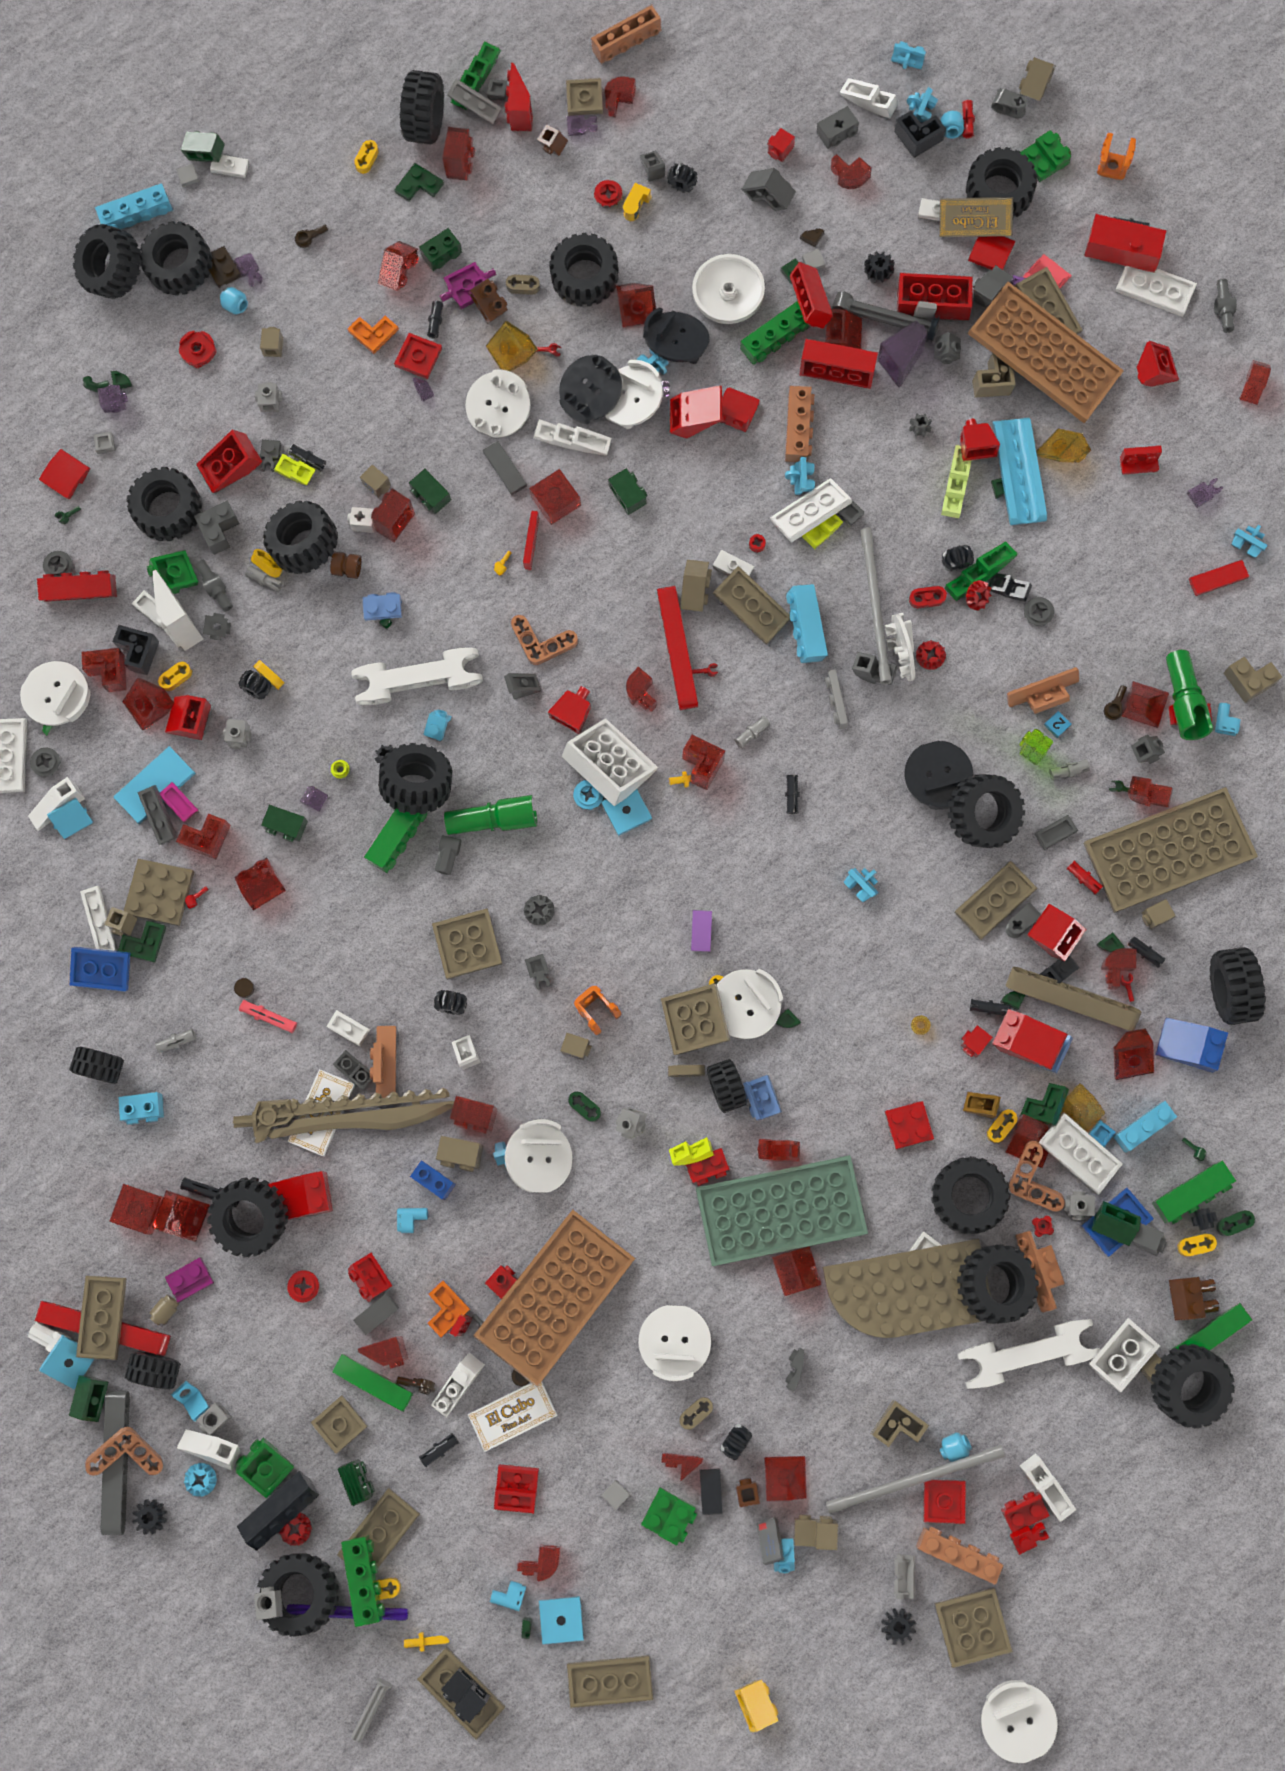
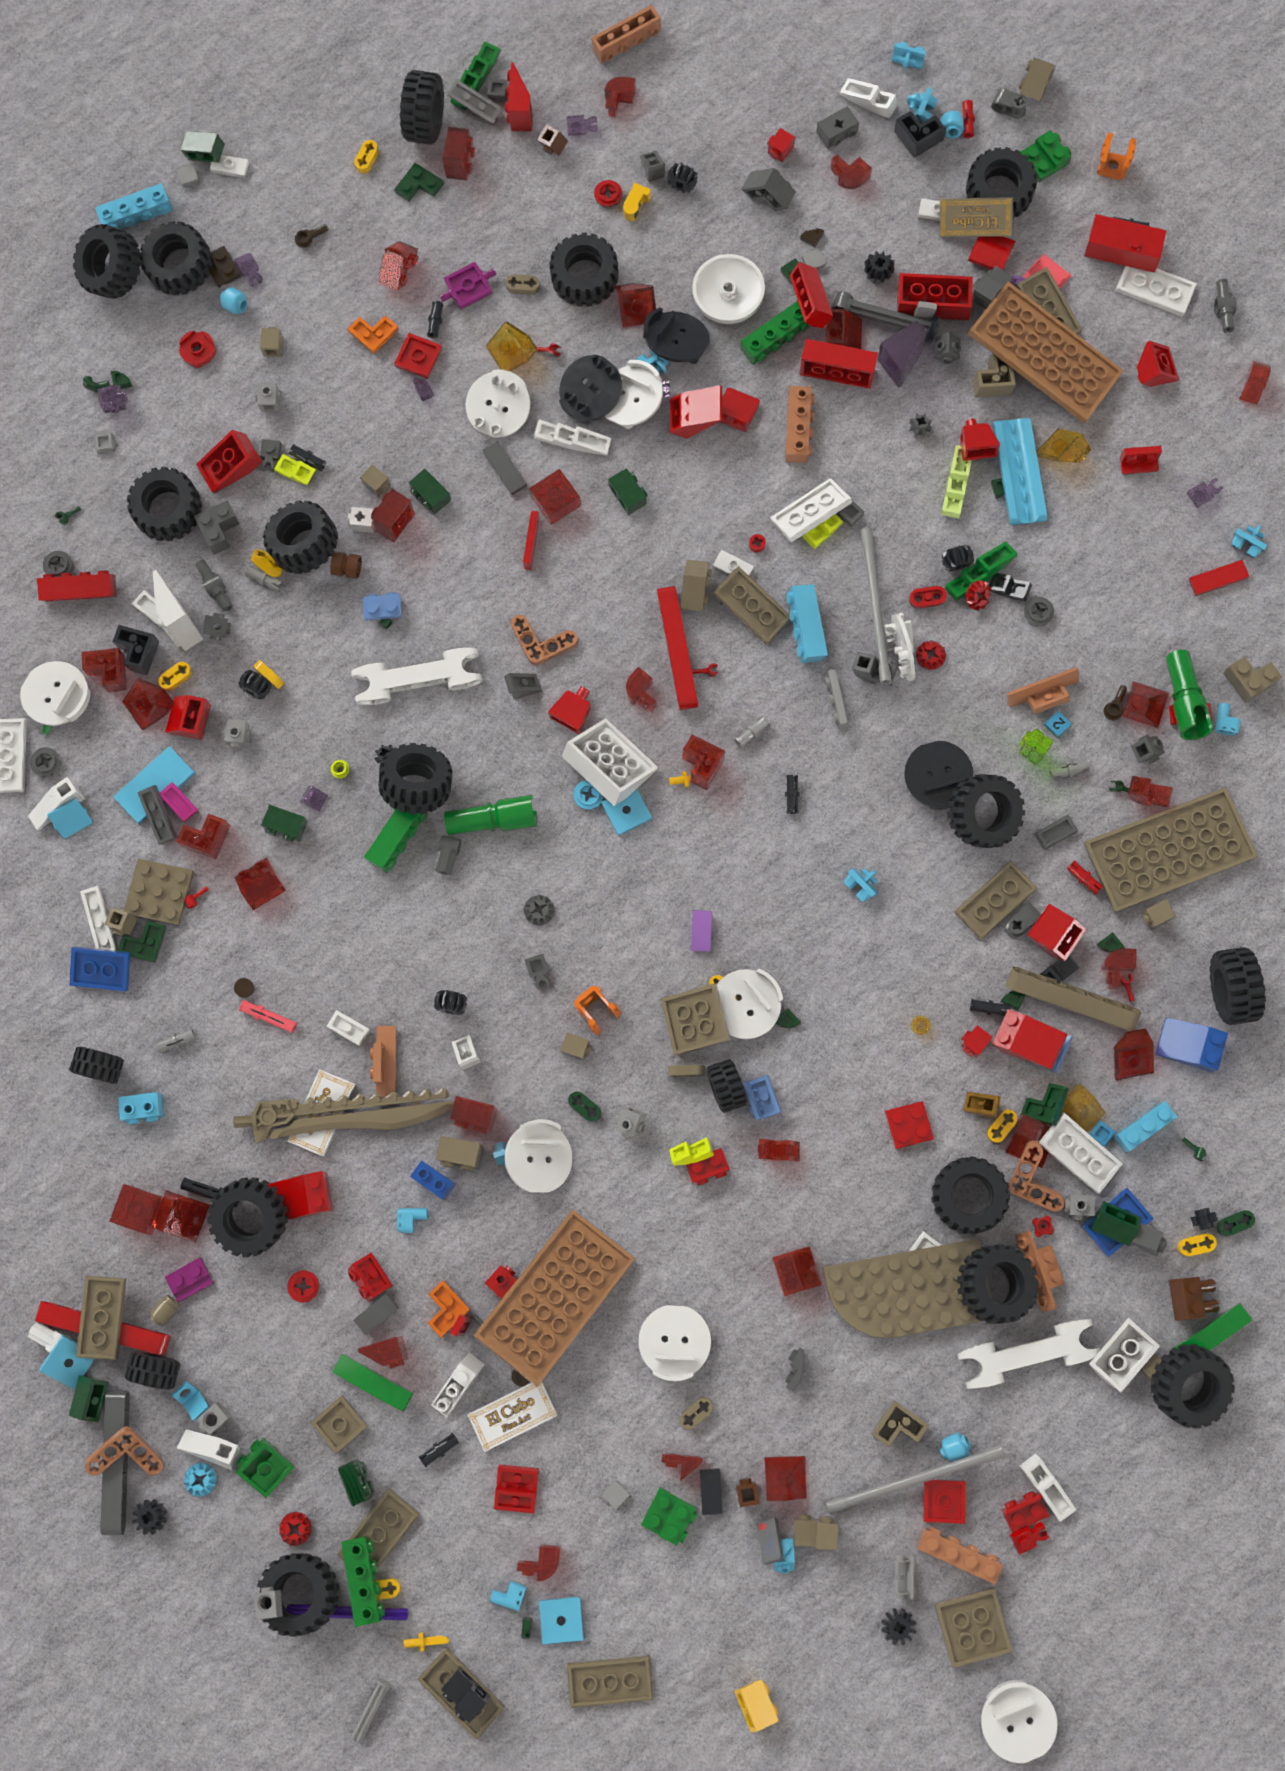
red slope [39,449,91,499] -> none
green plate [147,550,198,594] -> none
black brick [236,1471,319,1551] -> none
dark grey slope [333,1050,372,1090] -> none
dark brown plate [396,1376,435,1395] -> none
dark green brick [419,228,462,271] -> none
medium azure bracket [423,710,452,741] -> none
dark tan plate [432,908,502,979] -> none
reddish brown brick [468,279,508,324] -> none
yellow hand [494,551,512,576] -> none
dark tan plate [566,78,603,116] -> none
sand green plate [696,1155,868,1267] -> none
black gear [721,1424,752,1461] -> none
medium azure hips [785,457,815,495] -> none
black axle [1128,937,1166,968] -> none
green brick [1152,1160,1236,1224] -> none

